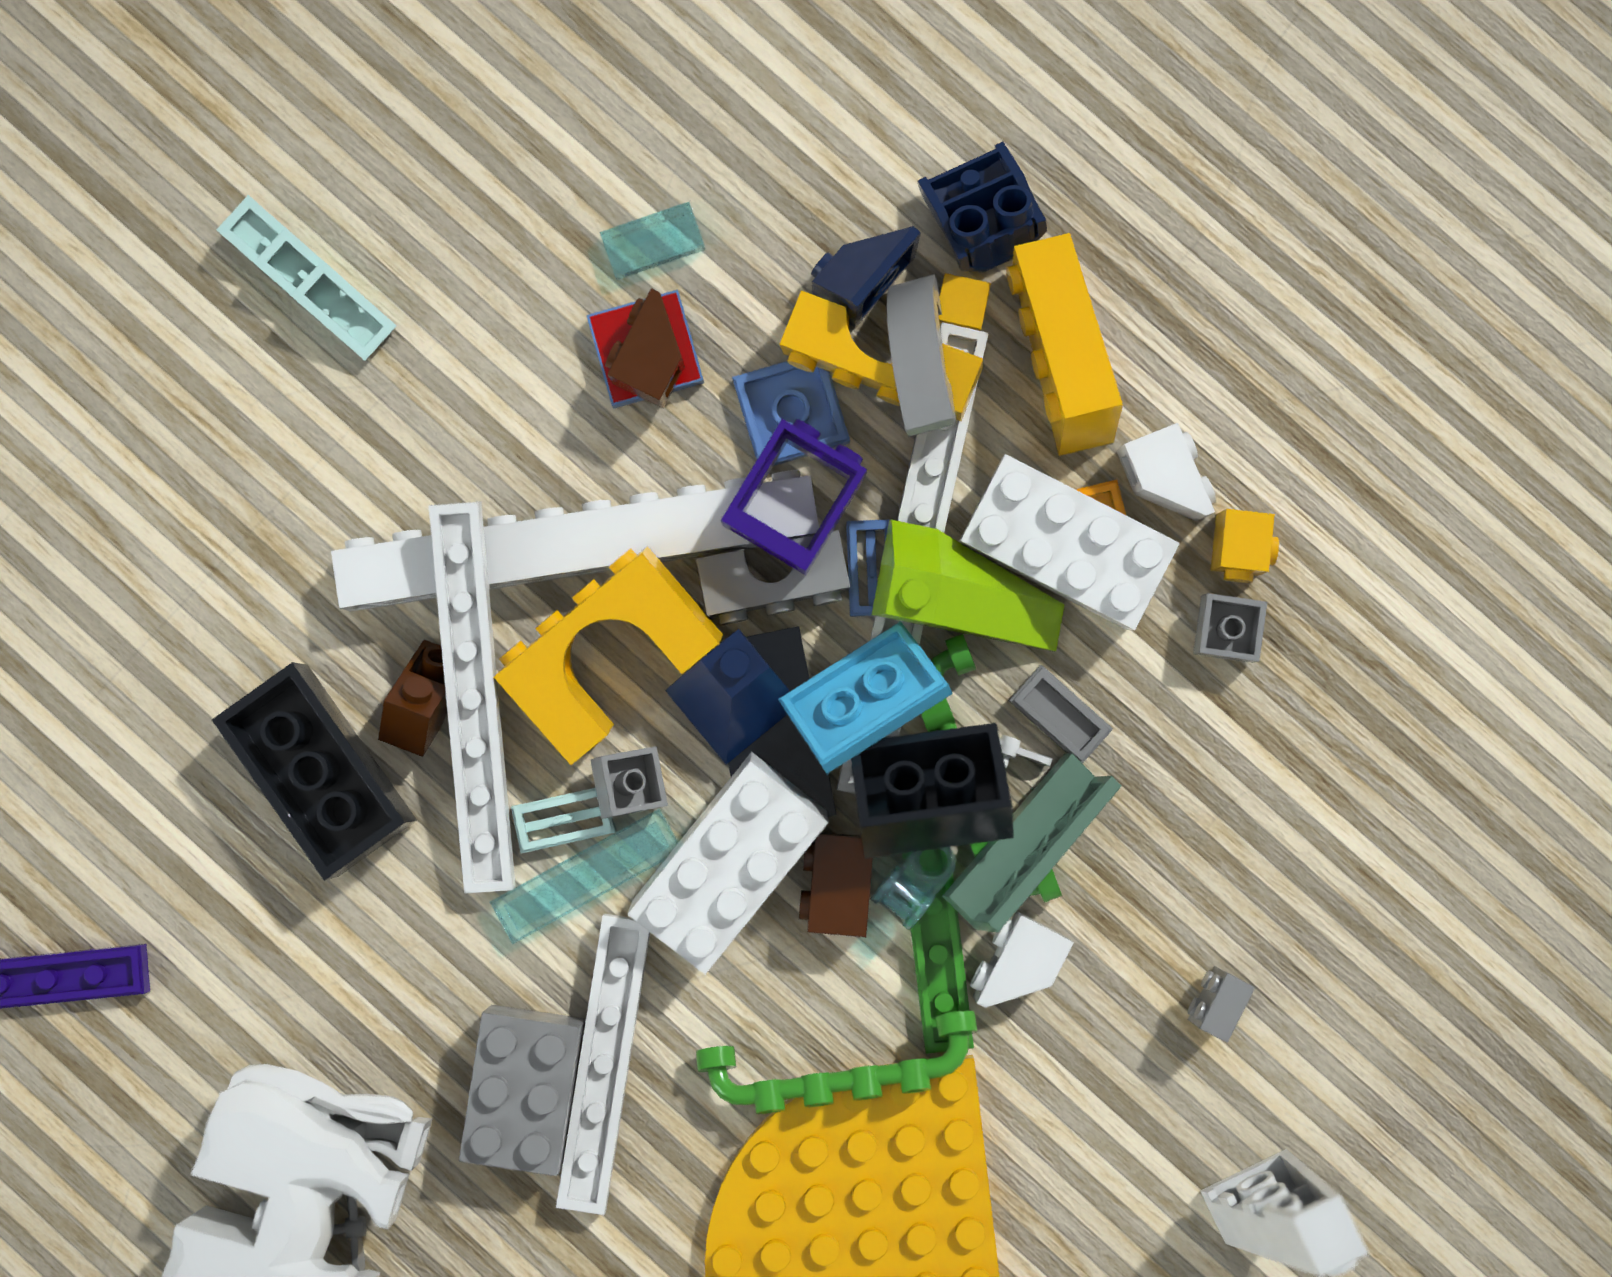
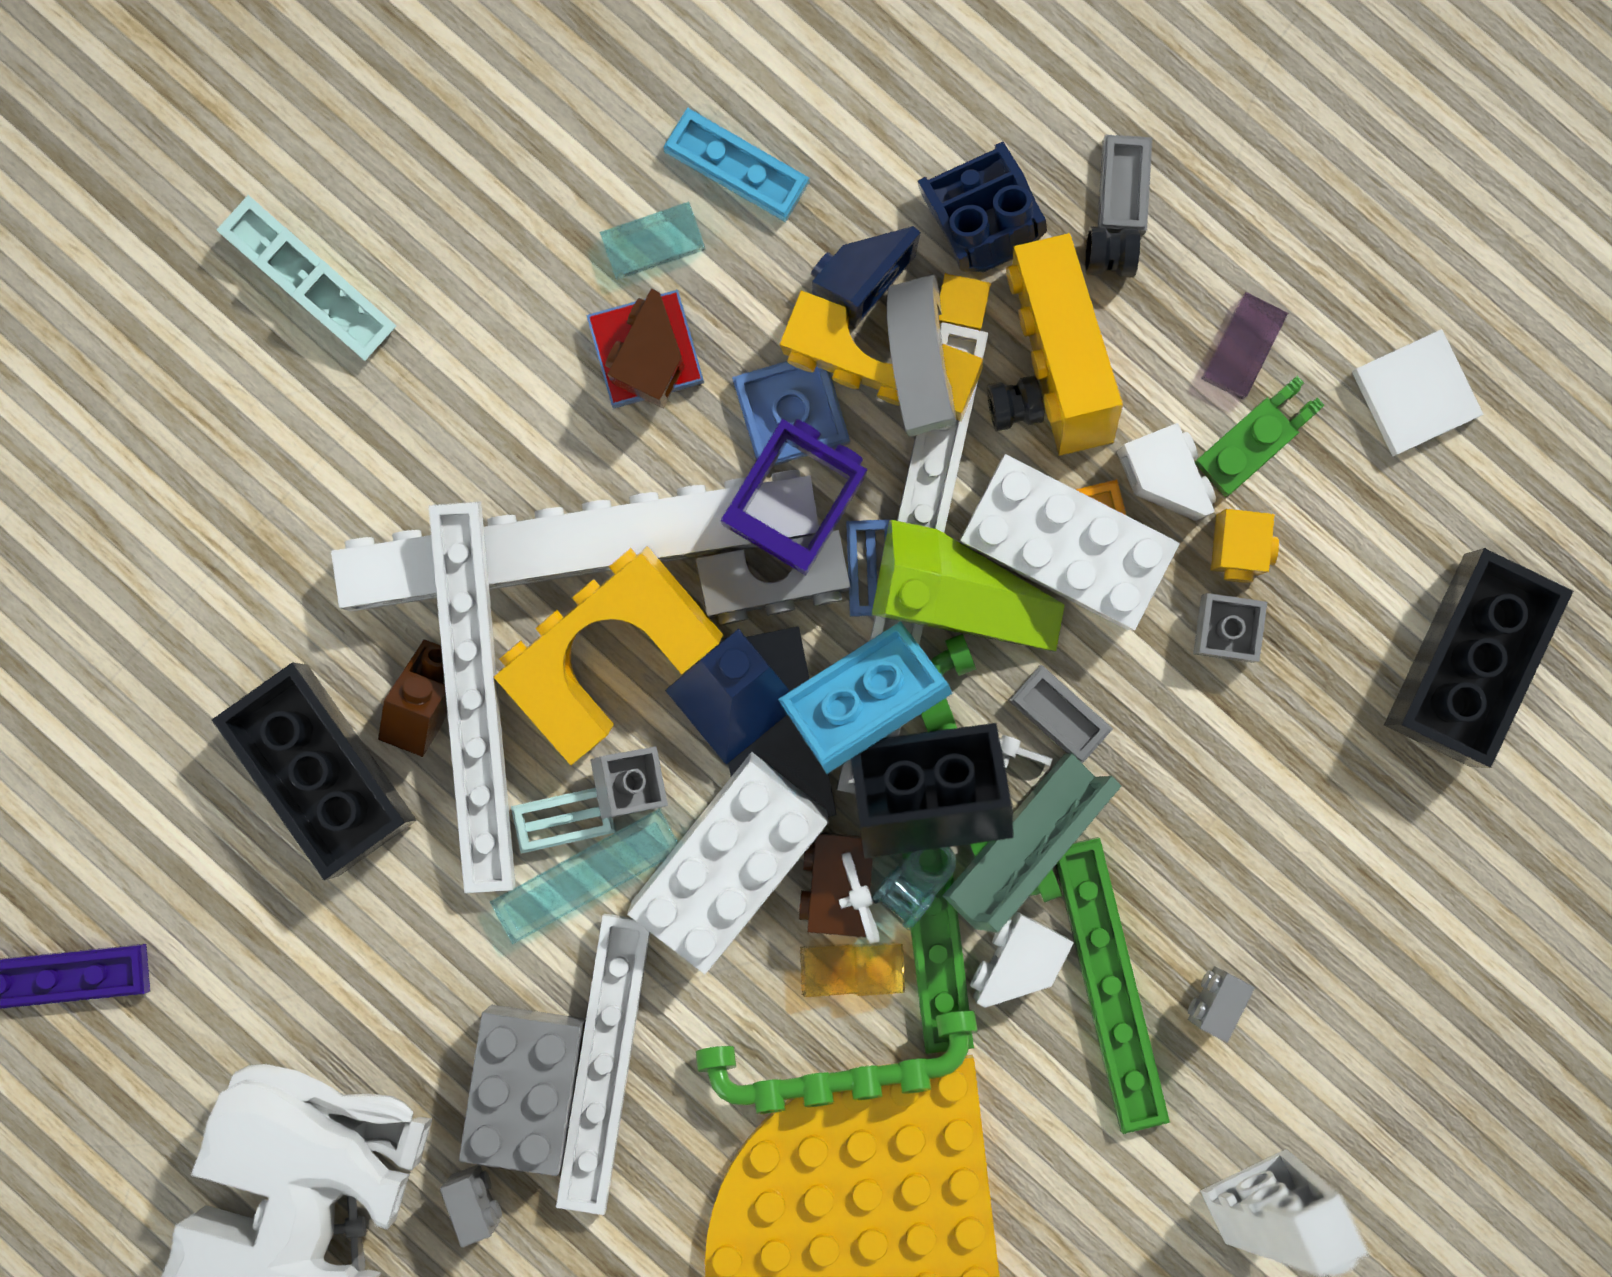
none -> light grey piece [440,1164,502,1248]
none -> medium azure tile [663,107,810,222]
none -> clear yellow slope [800,943,905,997]
none -> white piece [839,852,879,944]
none -> black wheel [987,375,1044,431]
none -> bright green tile [1055,837,1170,1134]
none -> black wheel [1085,226,1140,277]
none -> light grey tile [1098,135,1152,235]
none -> bright green hinge [1194,375,1325,498]
none -> clear purple tile [1201,292,1288,400]
none -> white tile [1352,329,1484,457]
none -> black brick [1384,548,1573,768]

